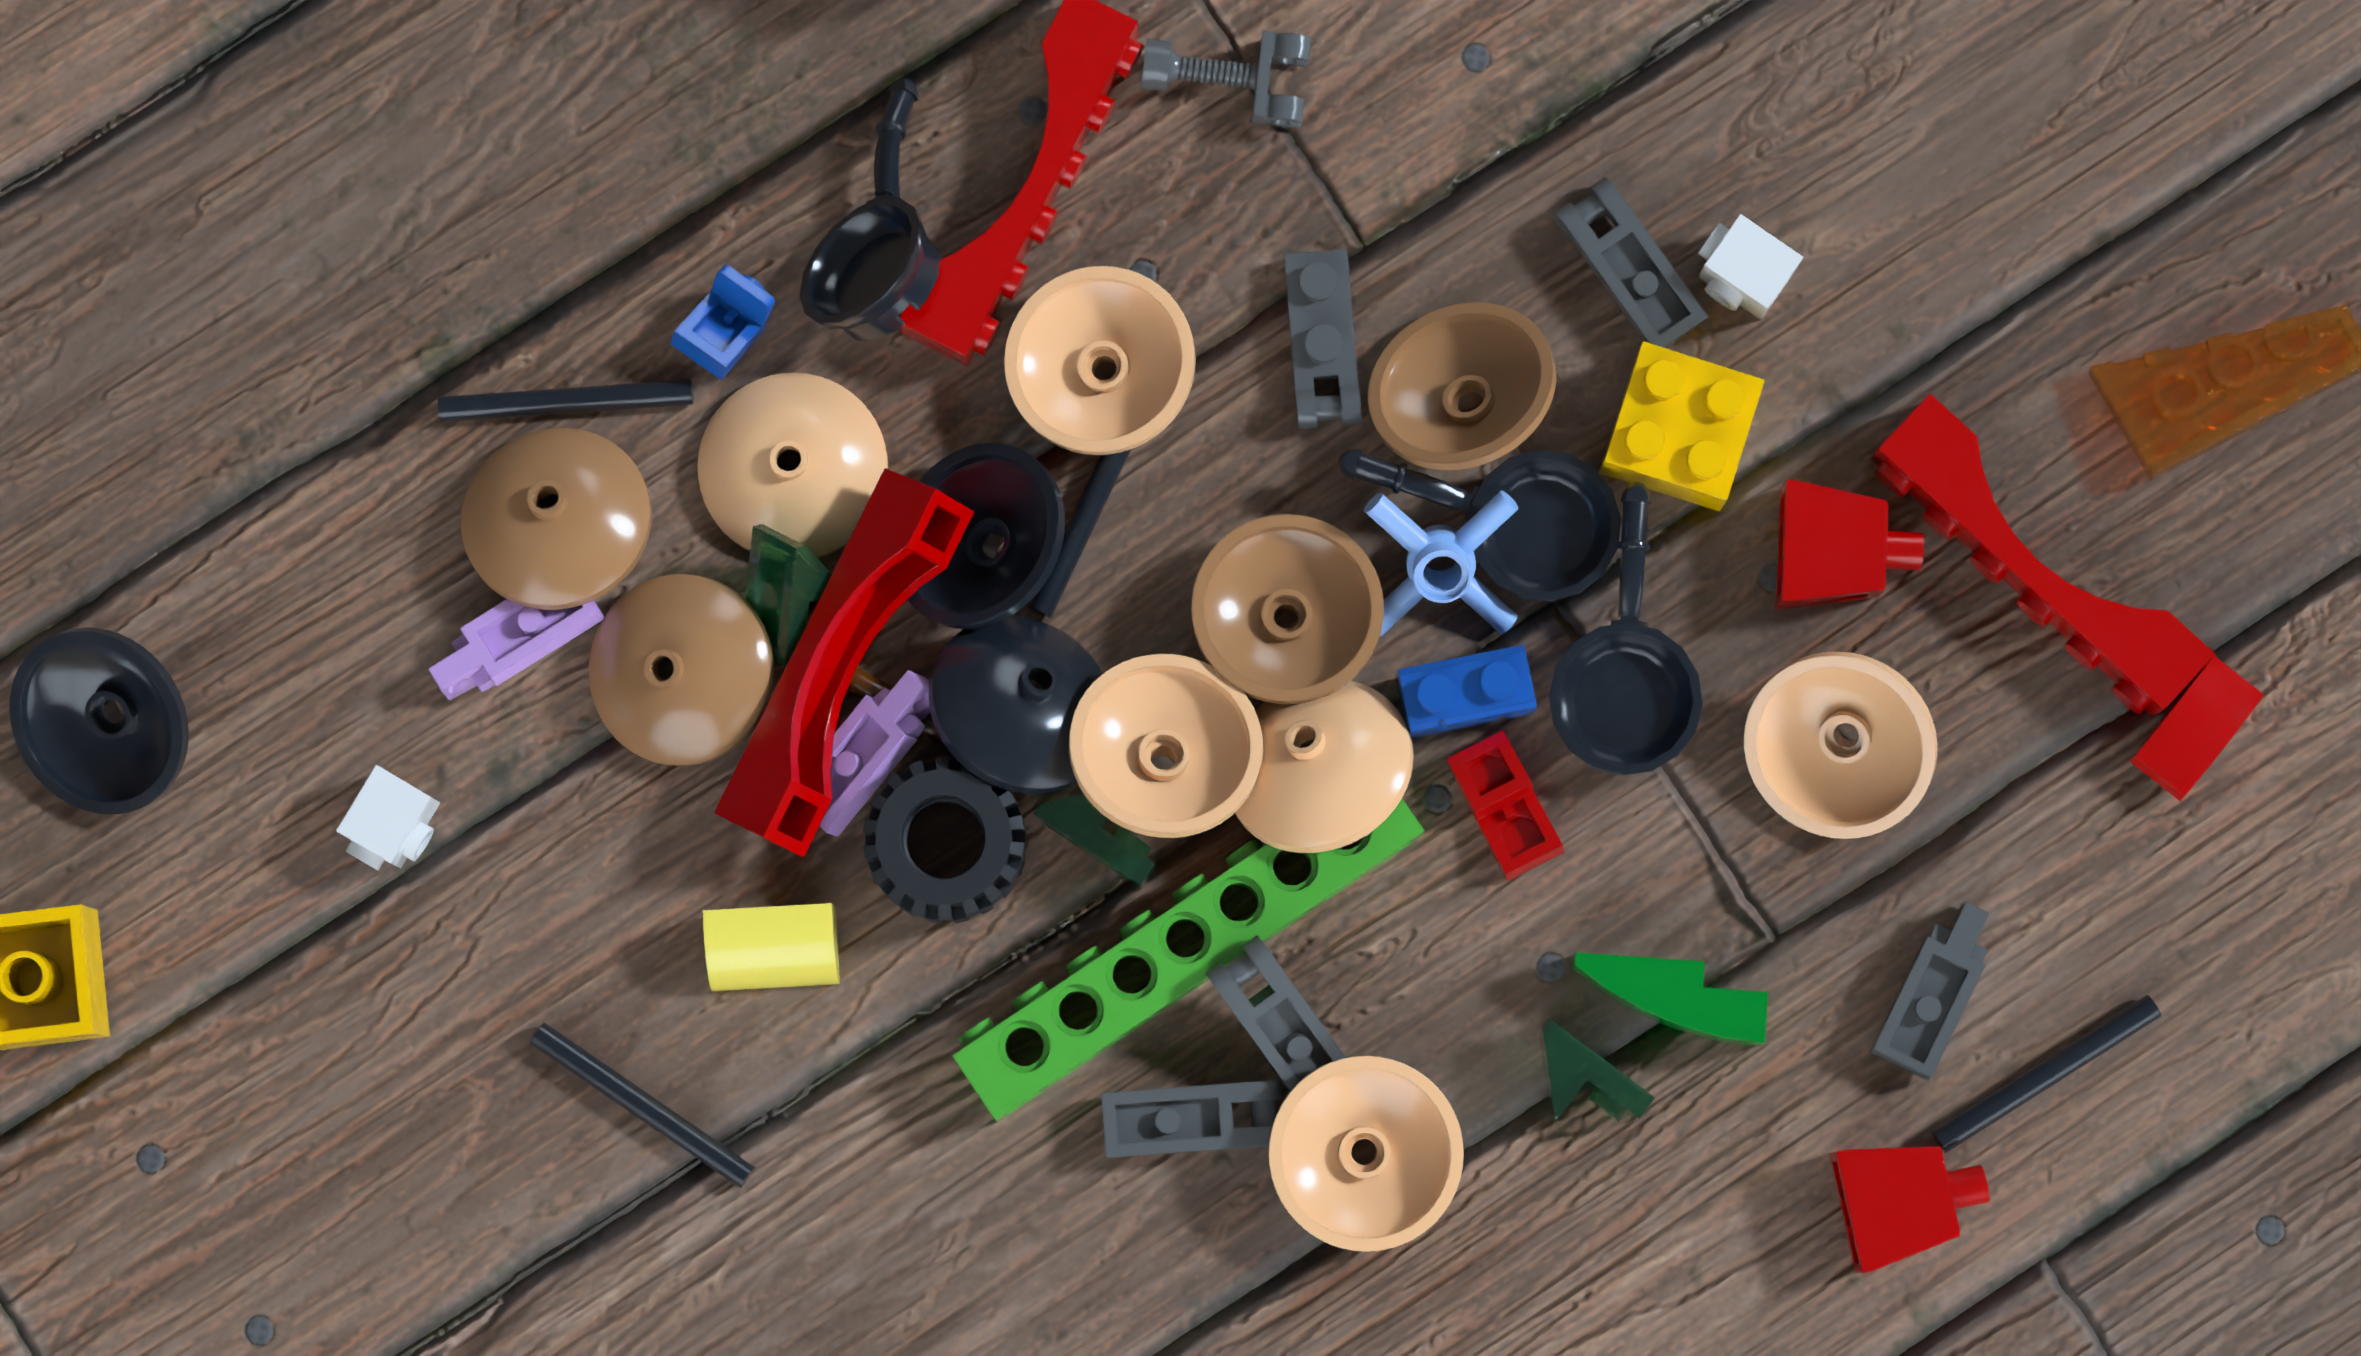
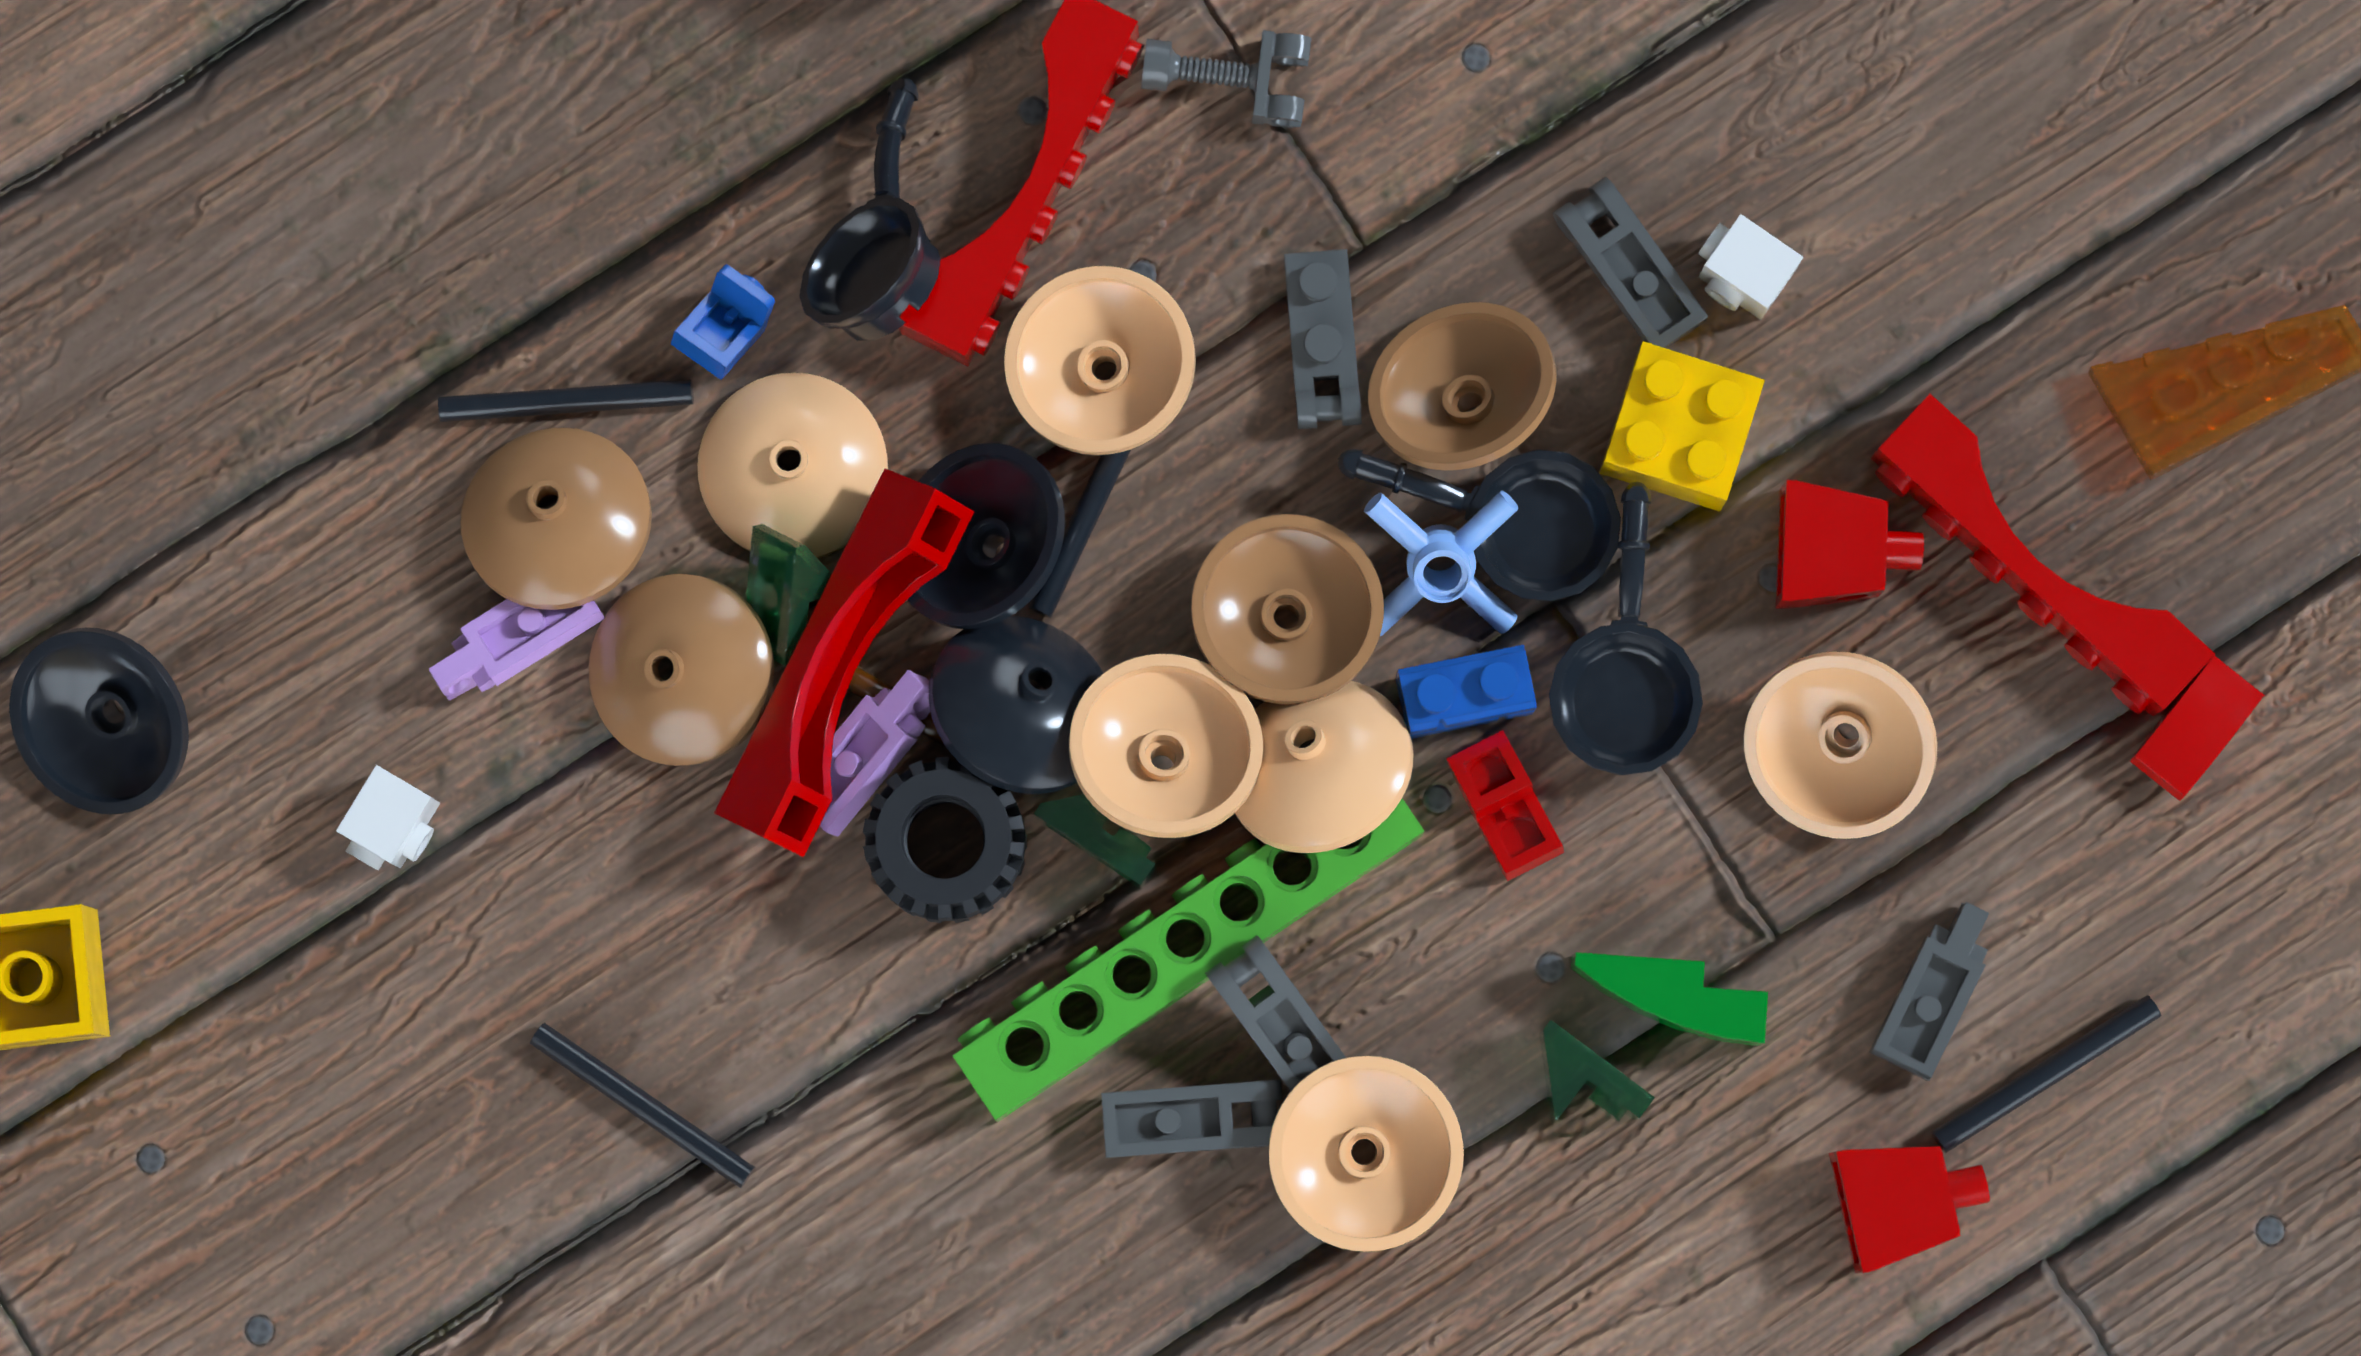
light yellow brick [703,903,840,991] -> none

